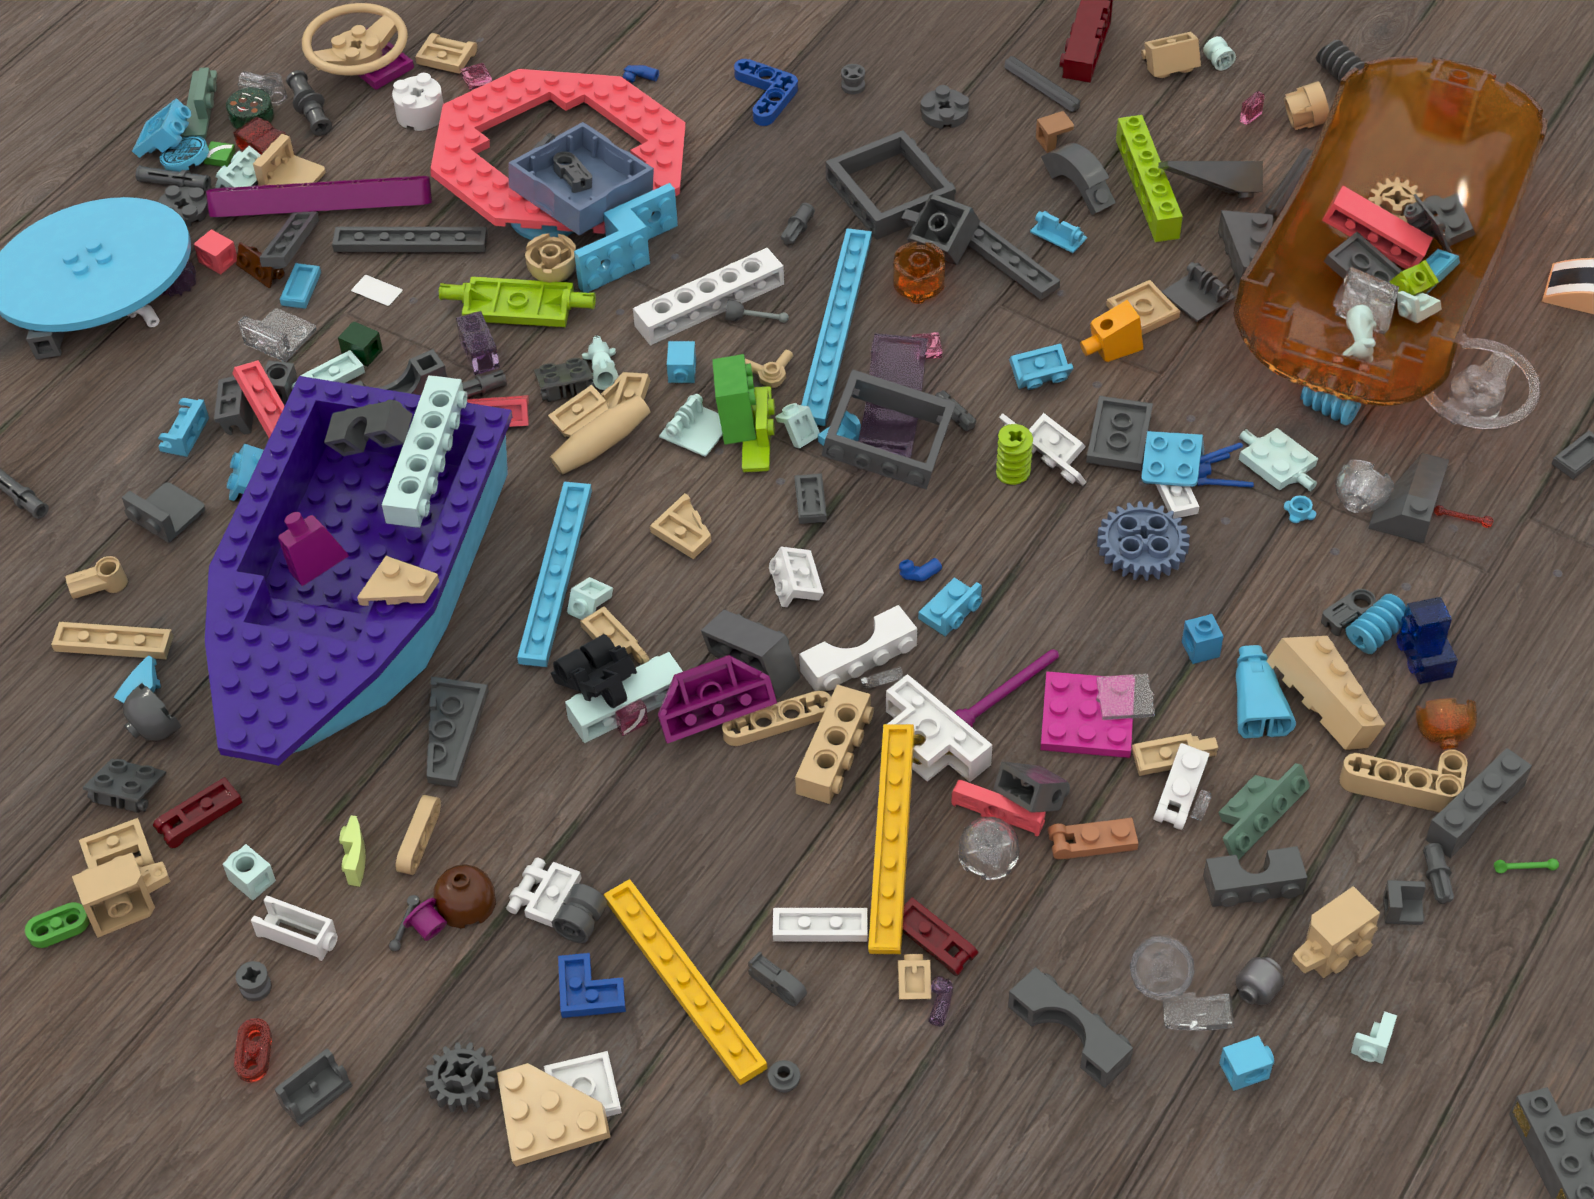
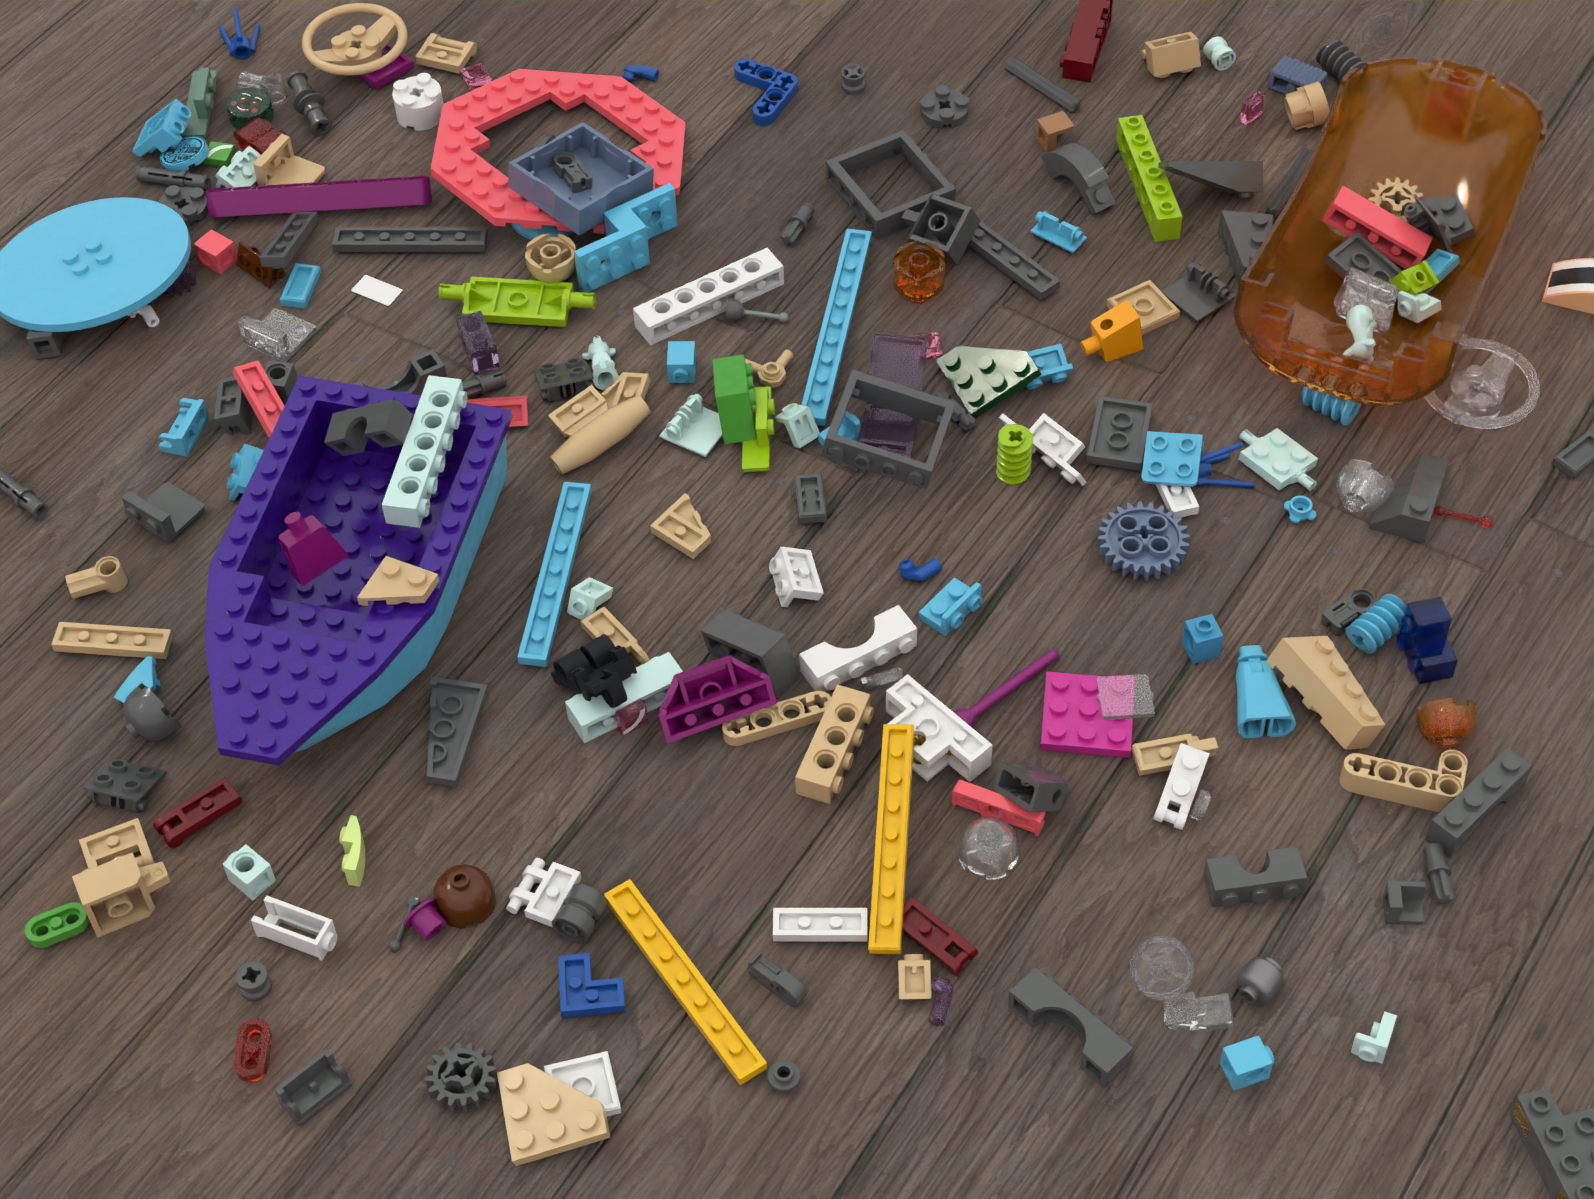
light aqua hinge [291,350,365,390] -> none
dark green panel [338,322,383,367] -> none
tan beam [396,795,441,875] -> none
nougat plate [1048,818,1139,859] -> none
sand green bracket [1218,763,1310,860] -> none
tan hinge [1292,886,1380,978] -> none
bright green hinge [1494,858,1559,873] -> none
none -> blue plant [219,9,260,59]
none -> plate [936,346,1042,419]
none -> sand blue brick [1268,55,1327,94]

